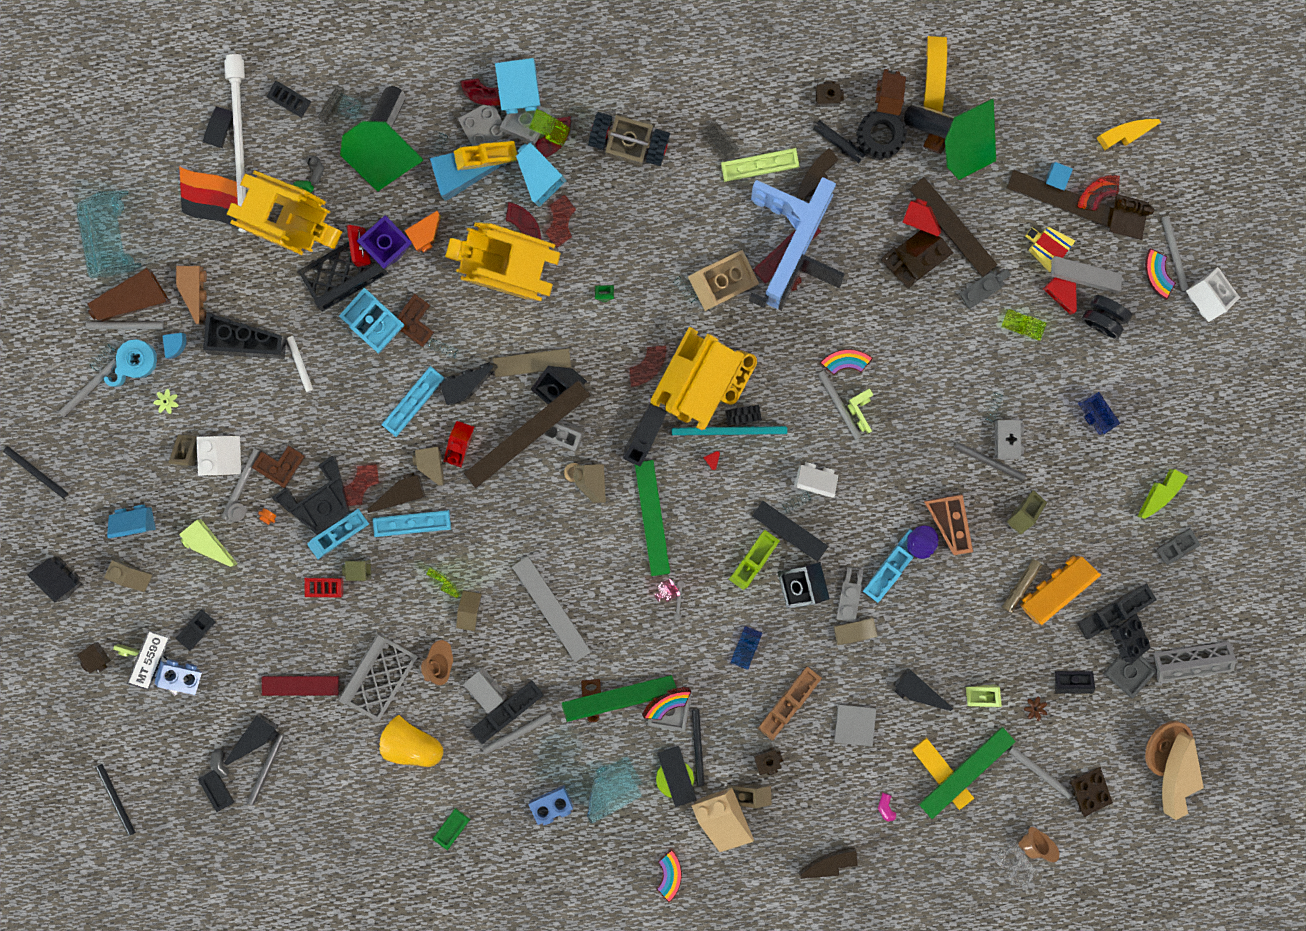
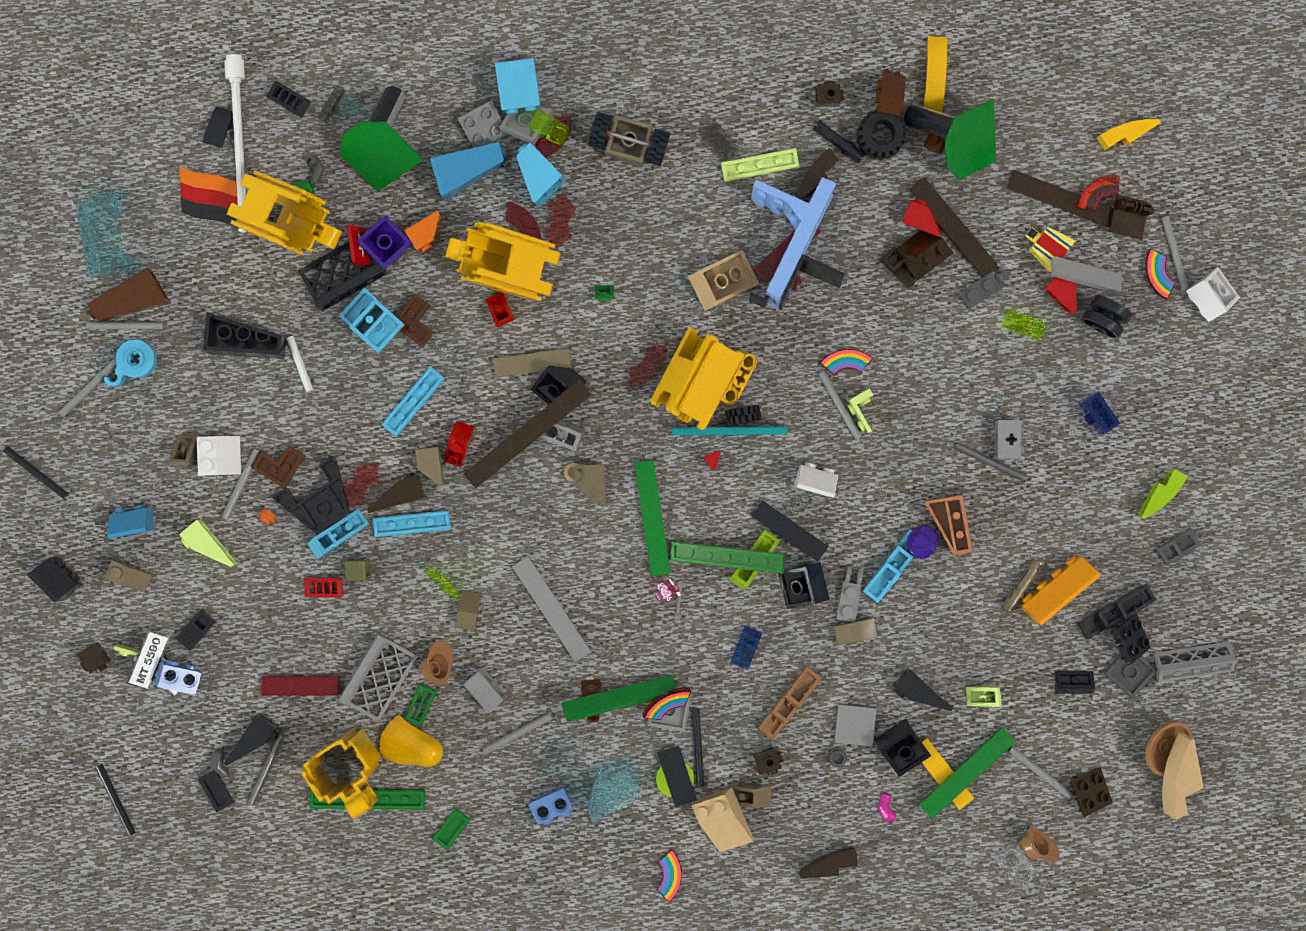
yellowish green plant [153,389,179,414] -> none
dark azure brick [162,333,186,359] -> none
medium nougat slope [176,266,207,325] -> none
light grey plate [227,502,246,522] -> none
black slope [439,362,498,405] -> none
yellow slope [453,141,517,170] -> none
dark red tile [460,78,501,106] -> none
black slope [470,680,543,745] -> none
black slope [623,403,667,467] -> none
olive slope [1007,490,1047,535] -> none
reddish brown plant [1024,696,1047,721] -> none
dark azure brick [1046,162,1073,190] -> none
none -> yellow piece [301,727,381,819]
none -> green tile [309,789,425,810]
none -> green tile [404,684,437,727]
none -> red slope [485,292,515,327]
none -> green tile [670,541,785,574]
none -> dark grey plate [828,748,847,767]
none -> black slope [874,718,931,777]

